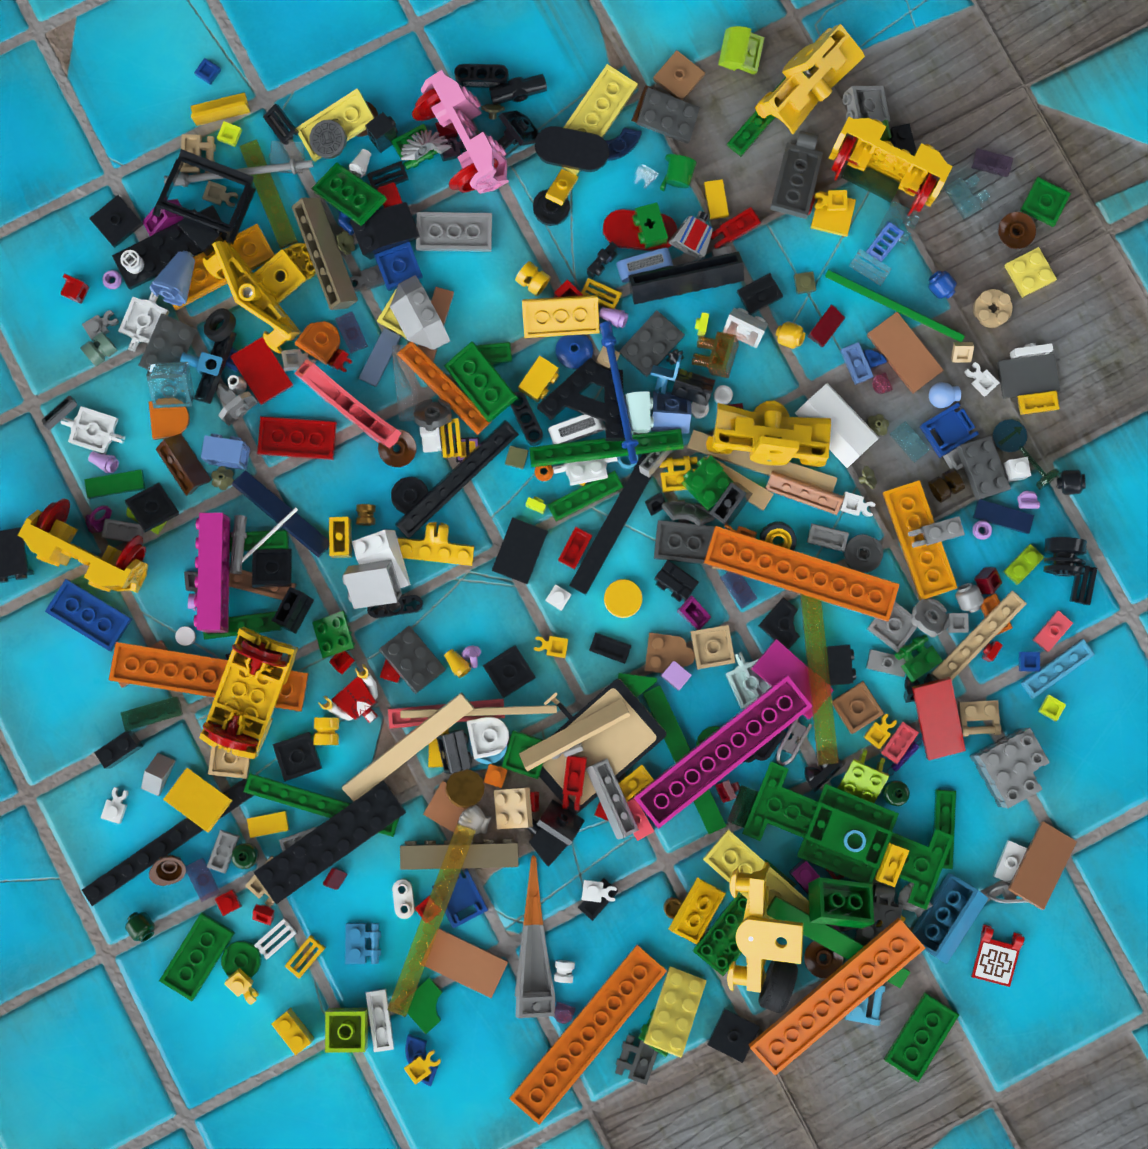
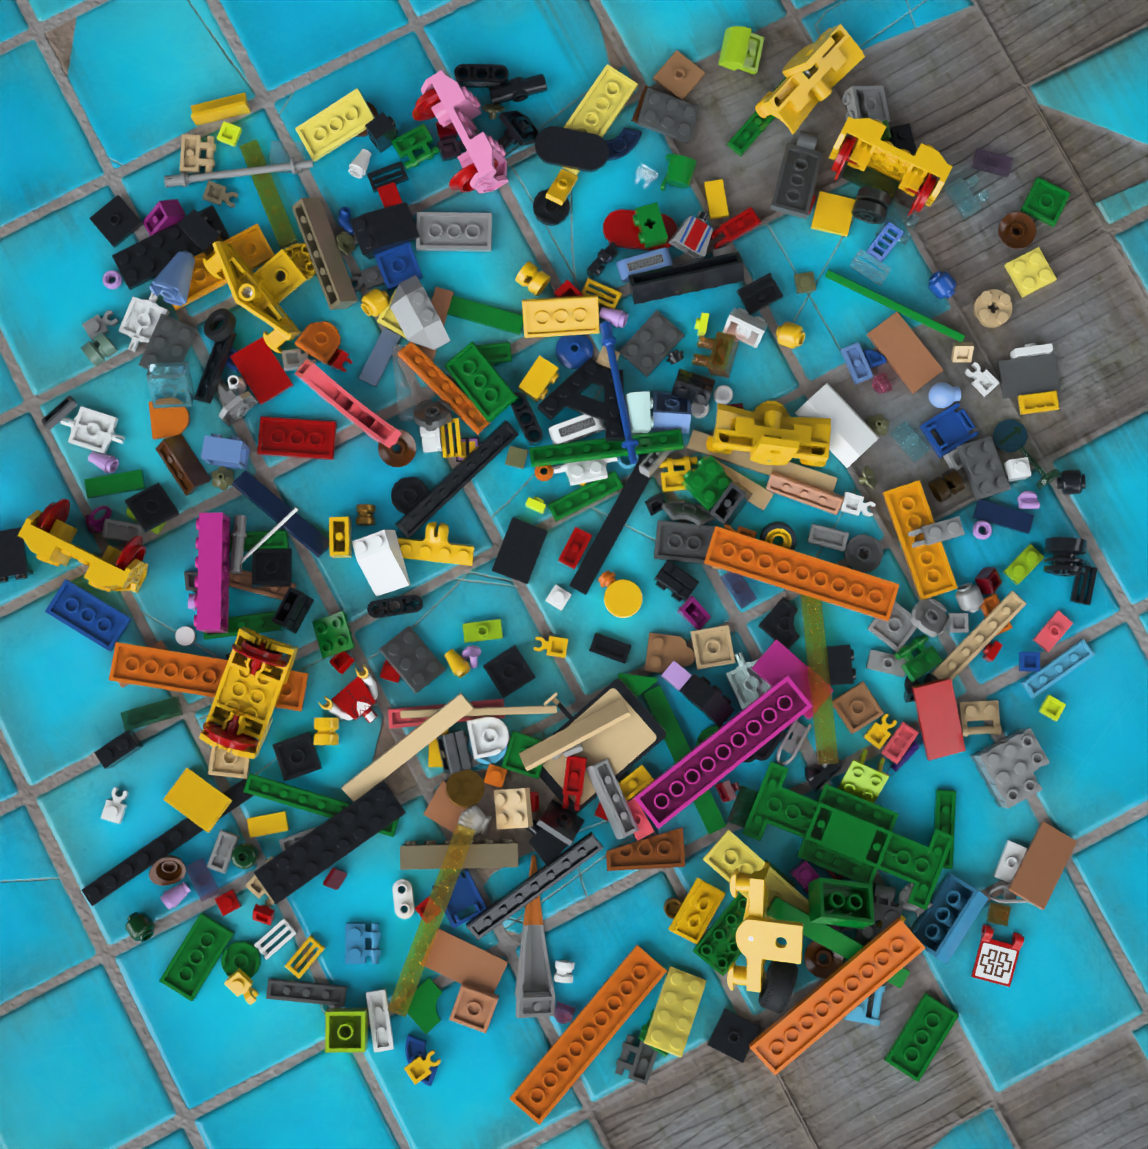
red panel [61,274,89,304] -> none
white wheel [120,250,144,274] -> none
light grey slope [141,753,176,796] -> none
black piece [152,149,256,244] -> none
dark azure bracket [180,352,223,376] -> none
blue tile [194,58,221,85] -> none
black tile [263,104,299,145] -> none
yellow brick [271,1008,315,1056] -> none
tile [310,120,347,159] -> none
green tile [311,162,387,226] -> none
plate [335,311,368,354] -> none
brick [342,560,402,609] -> none
light grey hair [401,130,451,160] -> none
black tile [578,878,618,921] -> none
white plate [581,880,617,902] -> none
dark azure bracket [650,354,682,394] -> none
dark red slope [808,304,845,348] -> none
yellow plate [814,190,848,211] -> none
medium azure piece [843,830,866,852] -> none
yellow plate [875,842,909,887] -> none
dark green head [882,780,910,806] -> none
none -> lavender cone [160,882,191,910]
none -> dark grey tile [266,978,347,1007]
none -> yellow head [361,289,389,317]
none -> green tile [447,296,523,335]
none -> nougat tile [449,982,499,1033]
none -> lime plate [462,619,503,643]
none -> black tile [466,831,604,940]
none -> orange plate [598,570,616,588]
none -> dark orange wing [606,827,685,871]
none -> black brick [679,674,735,727]
none -> pearl dark grey wheel [851,187,891,224]
none -> clear orange tile [986,902,1011,926]

